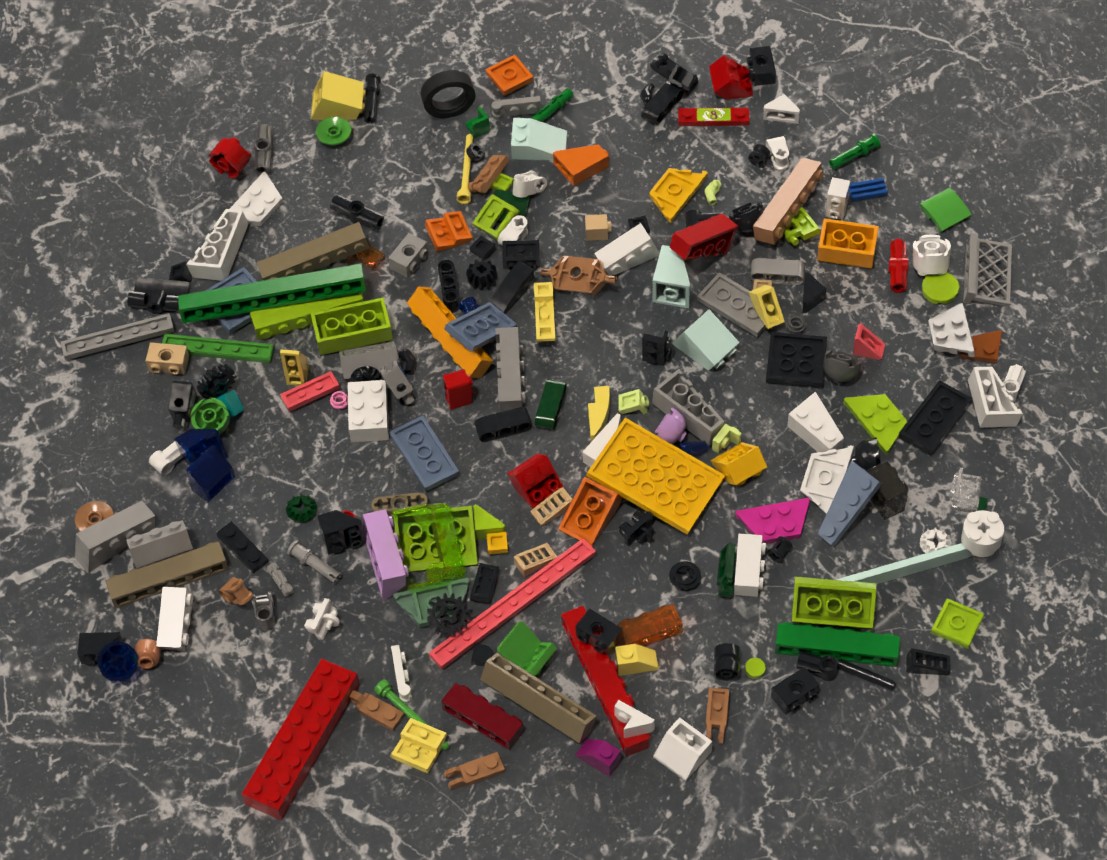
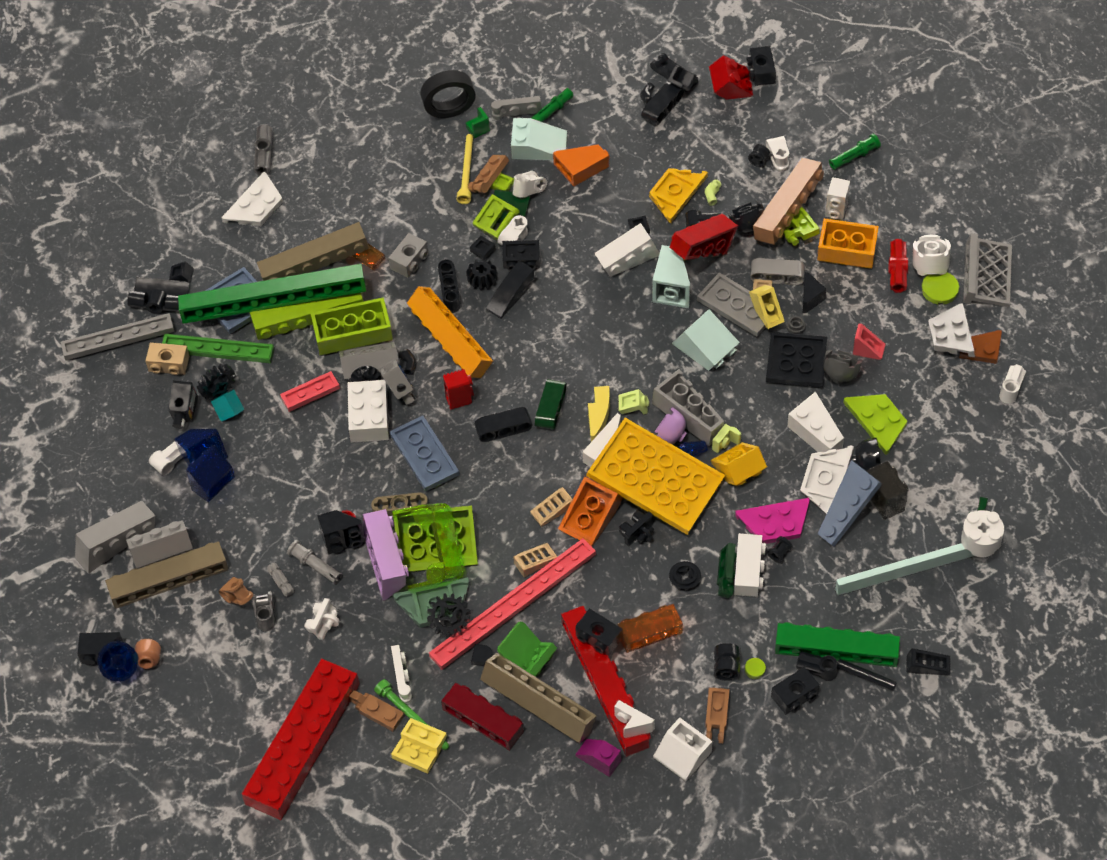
medium nougat dish [75,501,114,531] -> none
white wedge [157,587,194,651] -> none
white wedge [187,209,248,281] -> none
bright green cylinder [191,398,230,437] -> none
red brick [208,137,252,179] -> none
black plate [216,521,269,574] -> none
light yellow slope [280,350,309,386] -> none
dark green gear [286,494,317,522] -> none
light yellow slope [311,71,365,120] -> none
bright green dish [316,117,351,145] -> none
black piece [330,195,384,230] -> none
bright pink plate [330,391,348,409] -> none
black pin [364,73,381,124] -> none
orange slope [425,211,473,252] -> none
sand blue plate [444,302,517,352] -> none
medium nougat hinge [444,752,505,790] -> none
clear blue wheel [459,297,480,315] -> none
black tile [466,143,485,161] -> none
black plate [470,563,499,604] -> none
lime slope [473,504,506,540] -> none
orange plate [485,55,534,96] -> none
yellow plate [487,532,508,555] -> none
light grey wedge [495,327,526,412] -> none
red slope [507,453,564,509] -> none
light yellow slope [534,282,555,342] -> none
medium nougat plate [540,256,618,297] -> none
tan brick [585,214,611,241] -> none
light yellow slope [615,644,659,676] -> none
black bracket [642,330,672,366] -> none
red plate [678,107,749,126] -> none
white slope [763,94,800,124] -> none
lime brick [792,577,876,628] -> none
blue tile [849,178,888,202] -> none
black plate [898,380,972,455] -> none
bright green slope [919,188,972,233] -> none
white gear [920,528,952,554] -> none
lime tile [931,598,984,649] -> none
clear bracket [949,467,982,512] -> none
white wedge [968,367,1023,428] -> none

